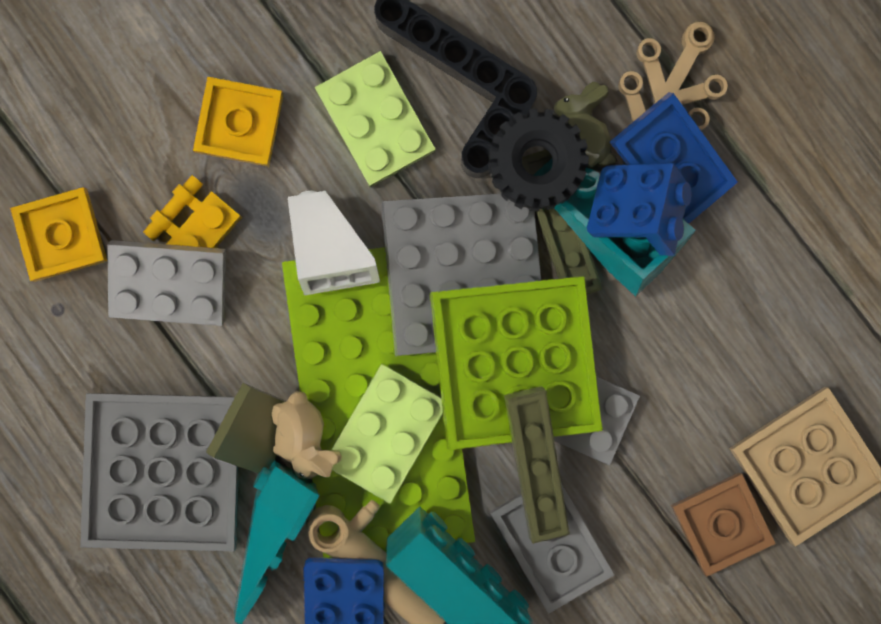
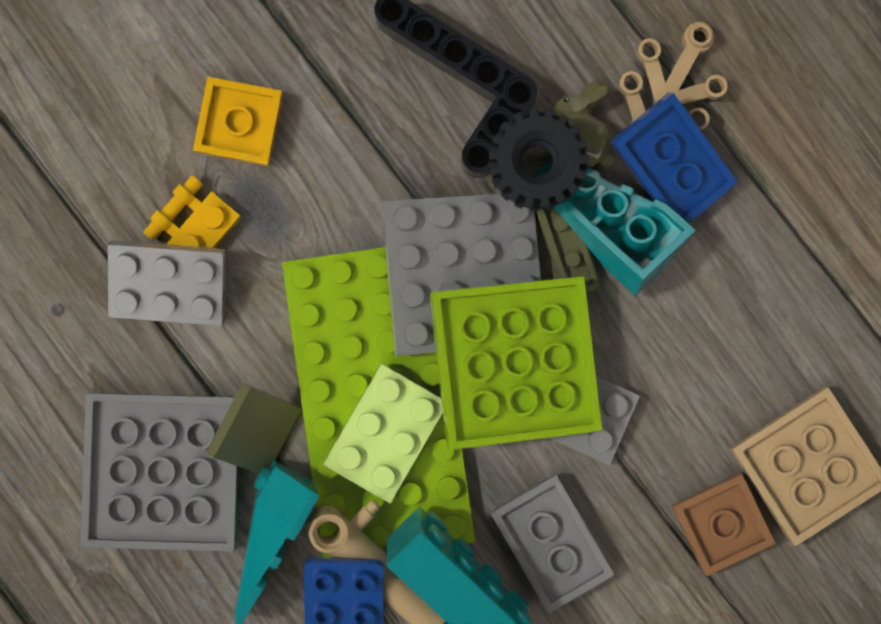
yellow plate [10,187,107,282] -> none
tan animal [272,391,341,479] -> none
white slope [287,191,380,295] -> none
yellowish green plate [315,51,436,188] -> none
olive tile [504,386,570,544] -> none
blue bracket [587,163,691,256] -> none

